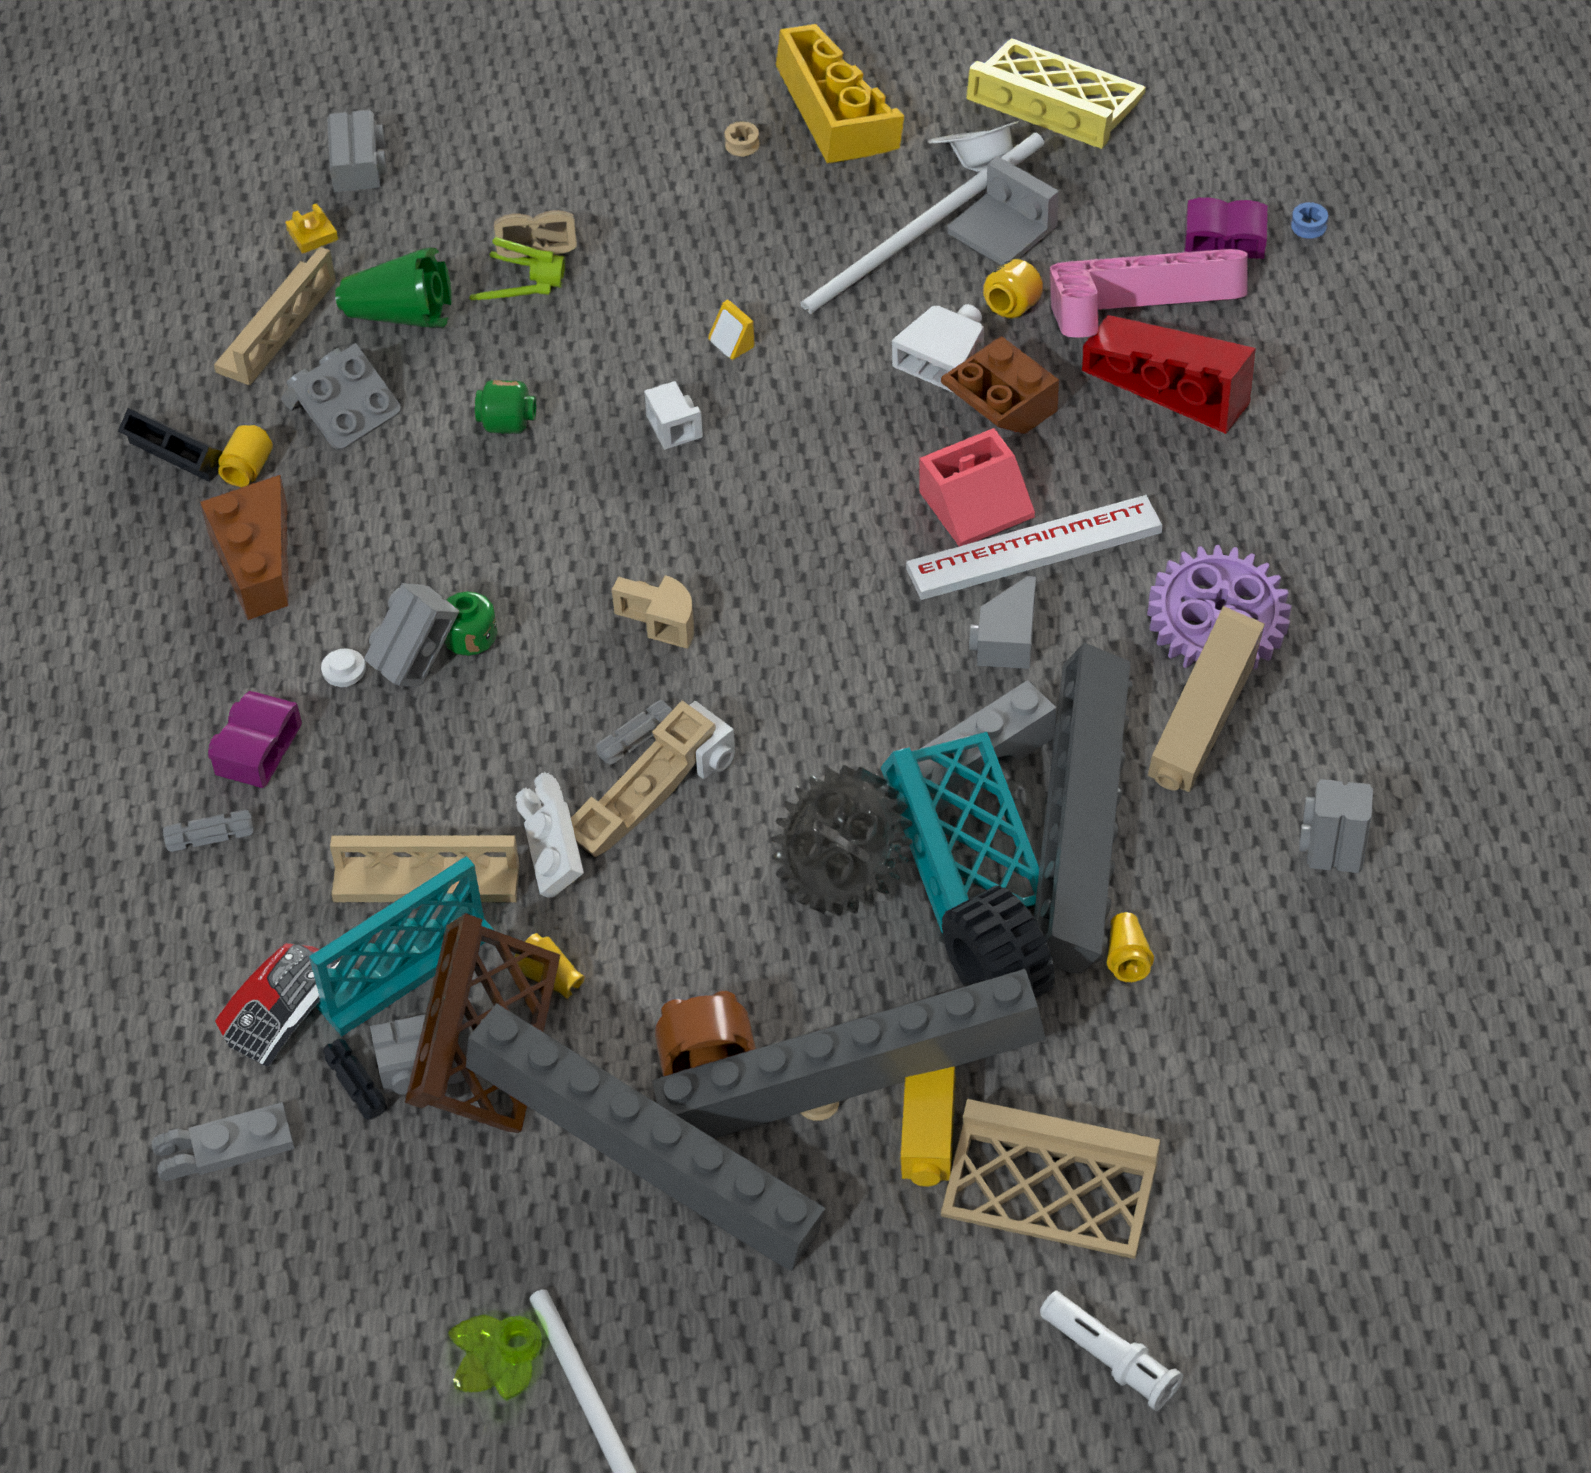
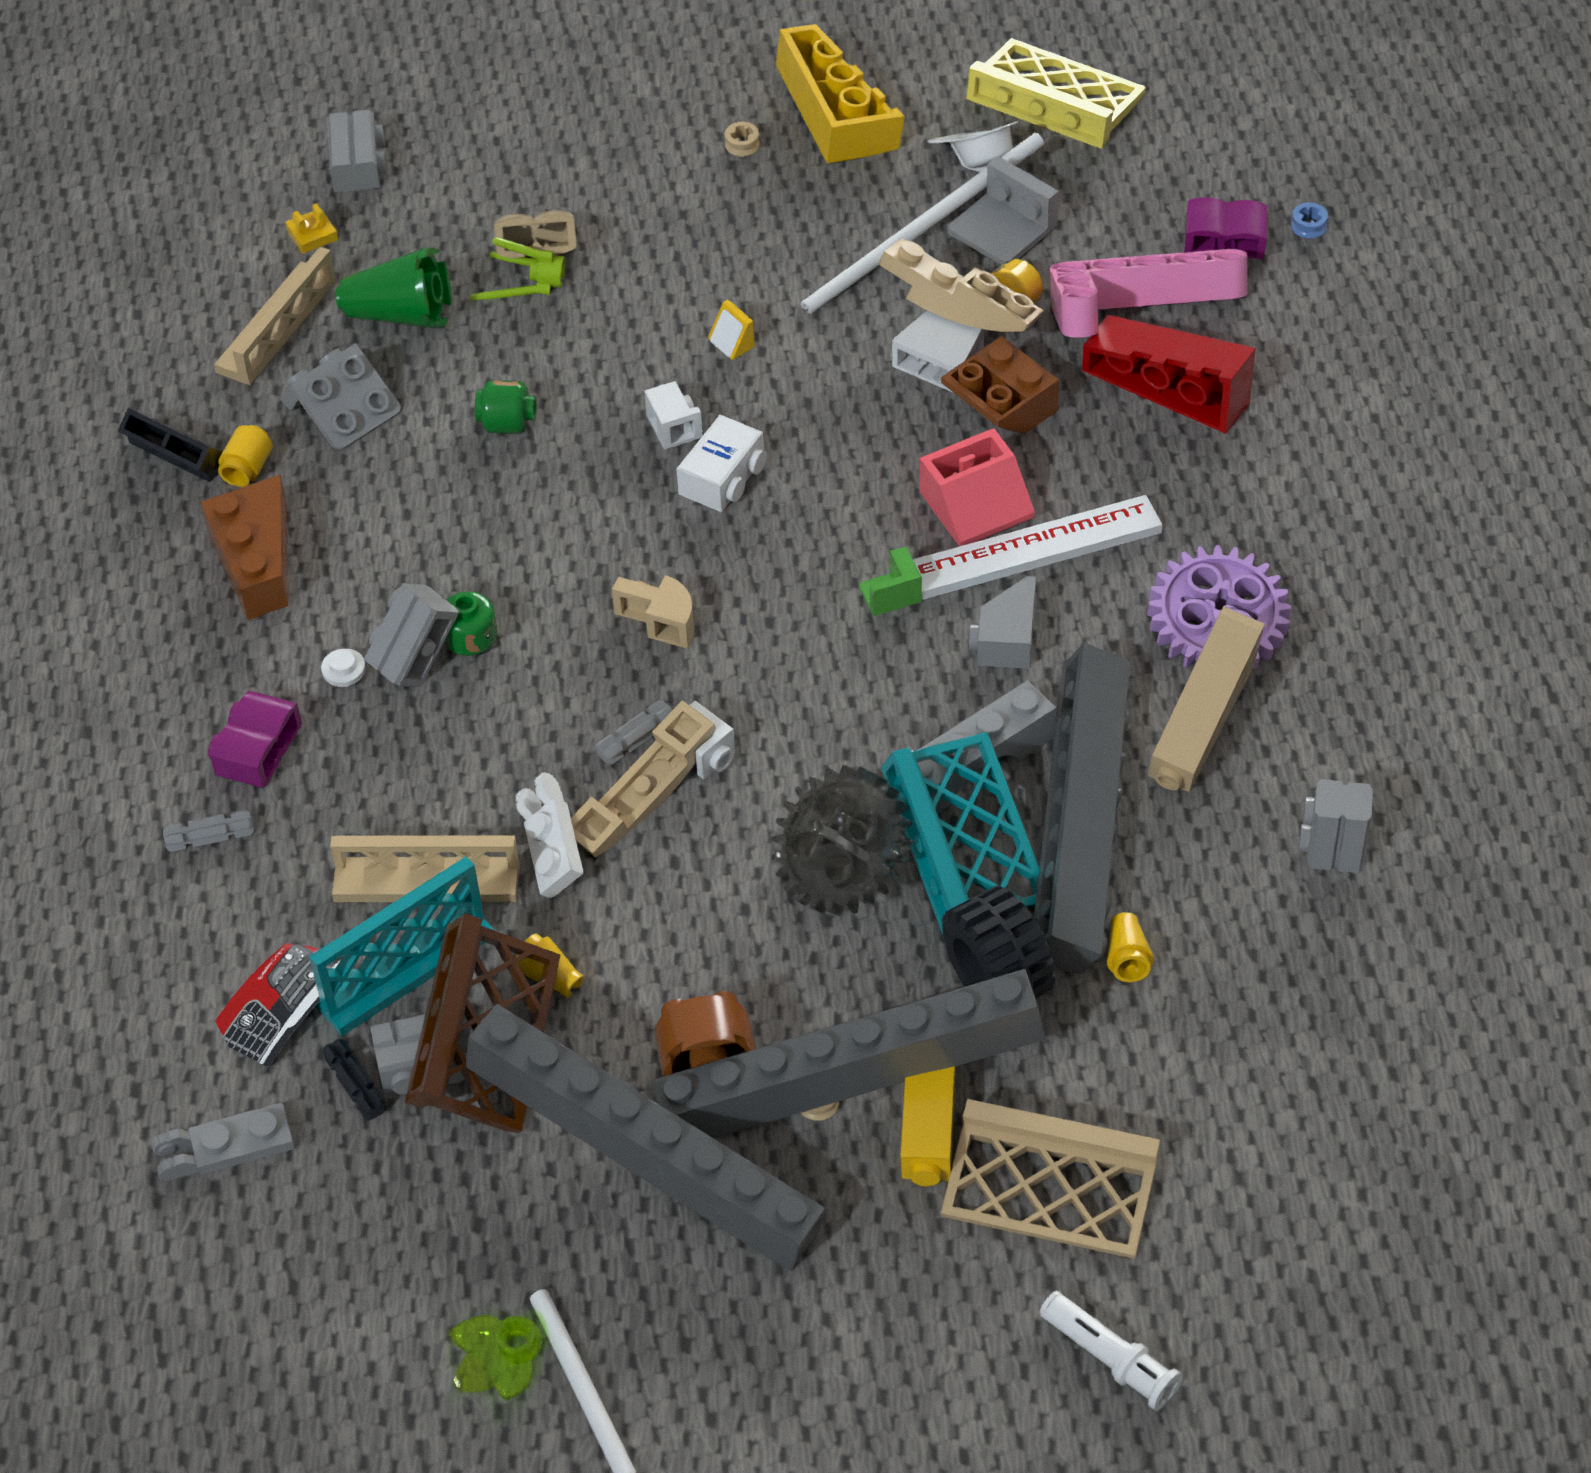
none -> white brick [676,415,767,512]
none -> bright green panel [859,546,922,616]
none -> tan slope [878,238,1044,332]

